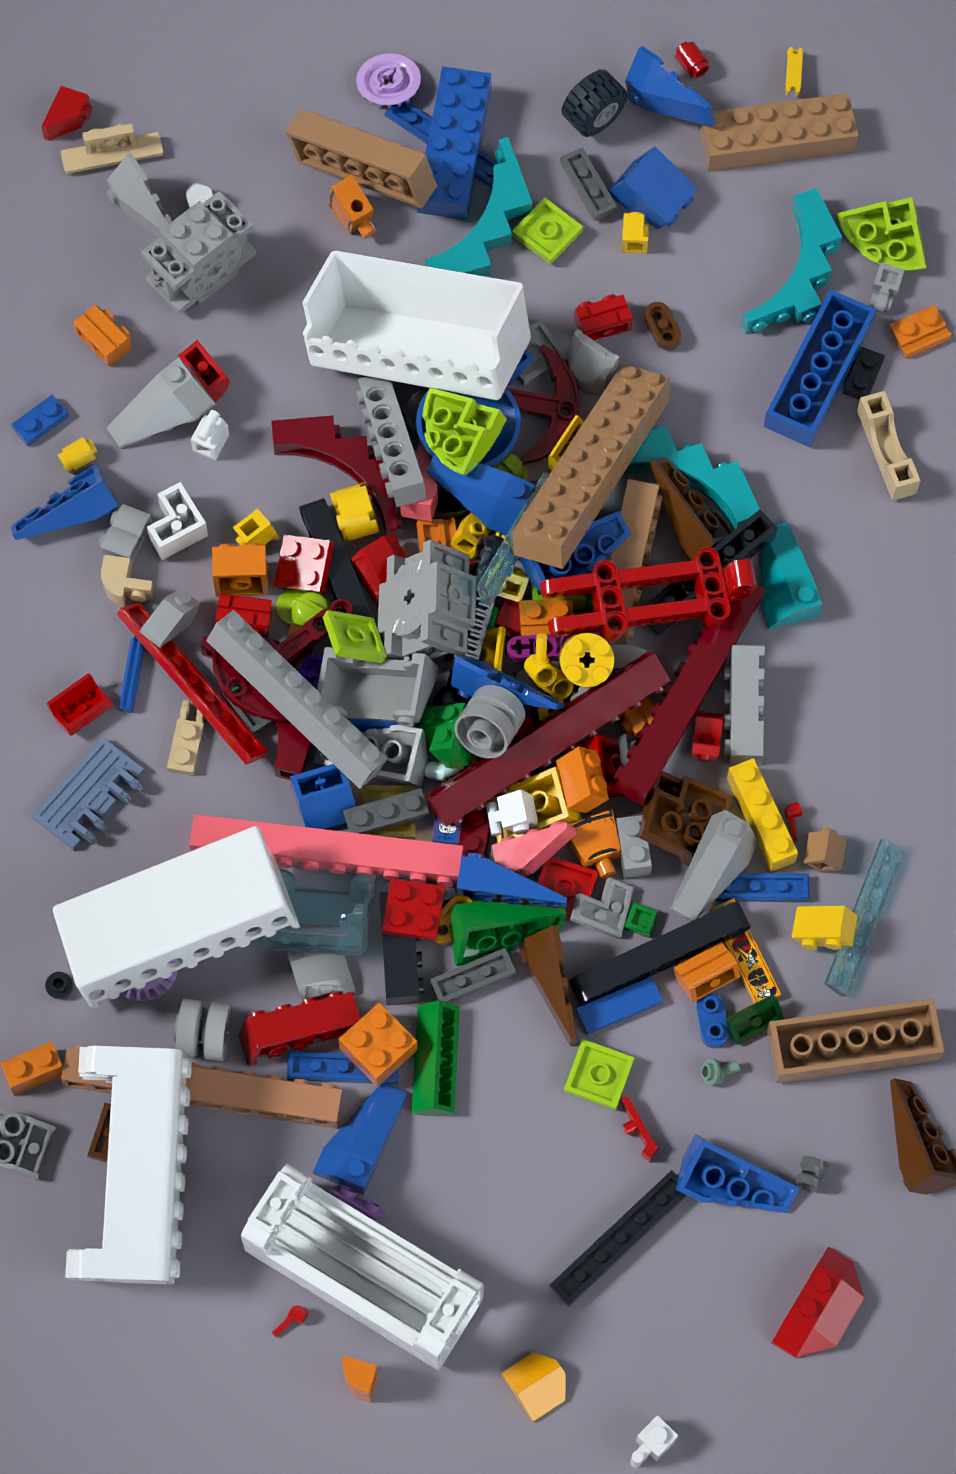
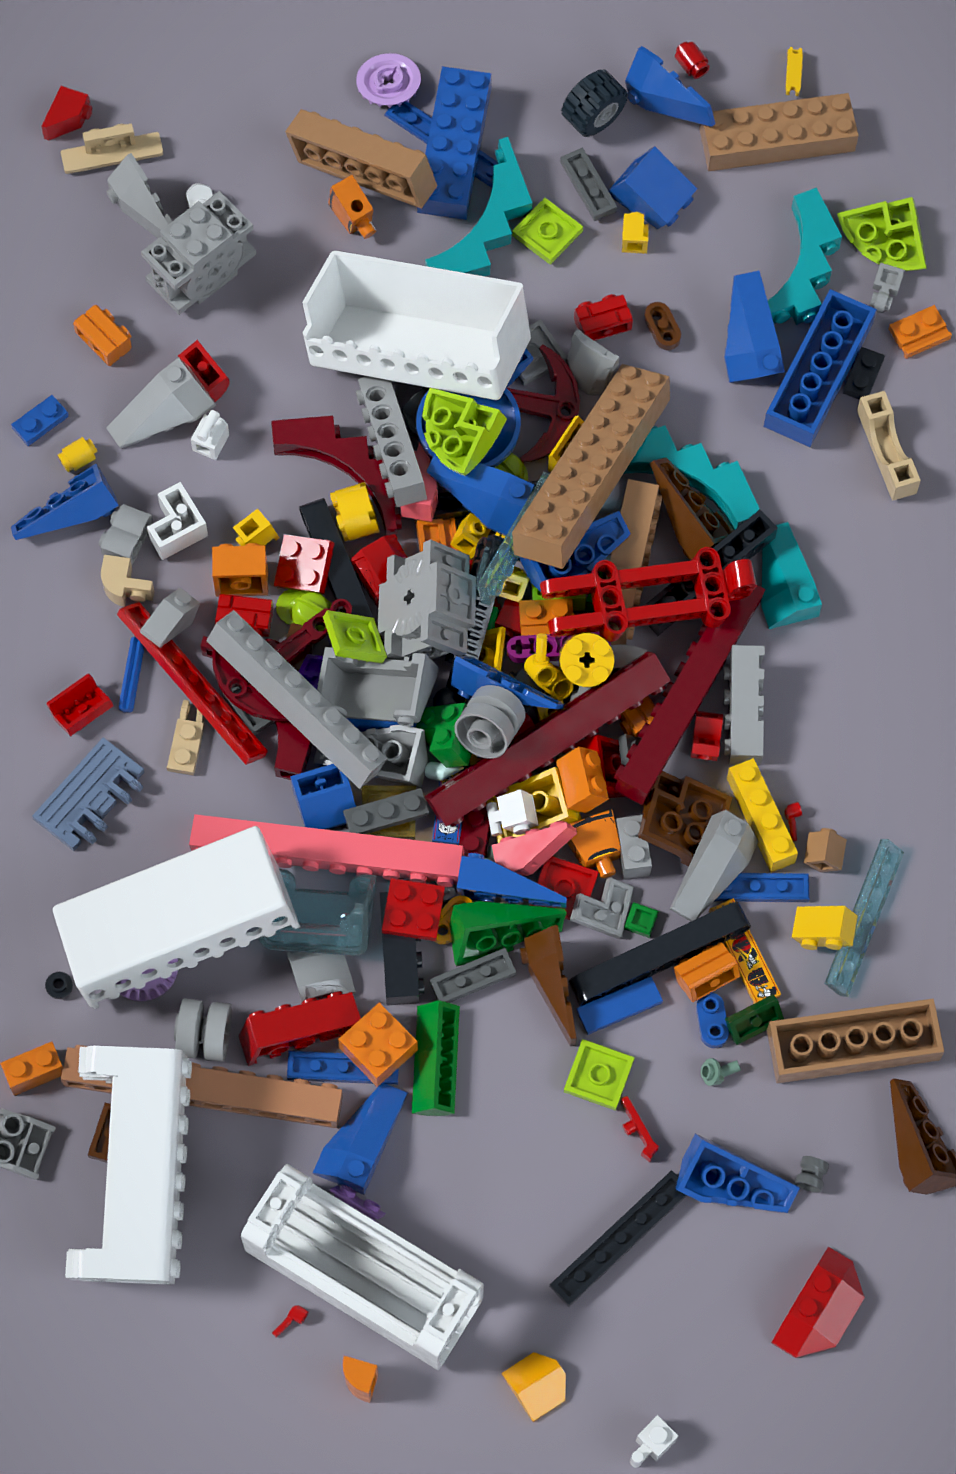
none -> blue wedge [724,270,785,382]

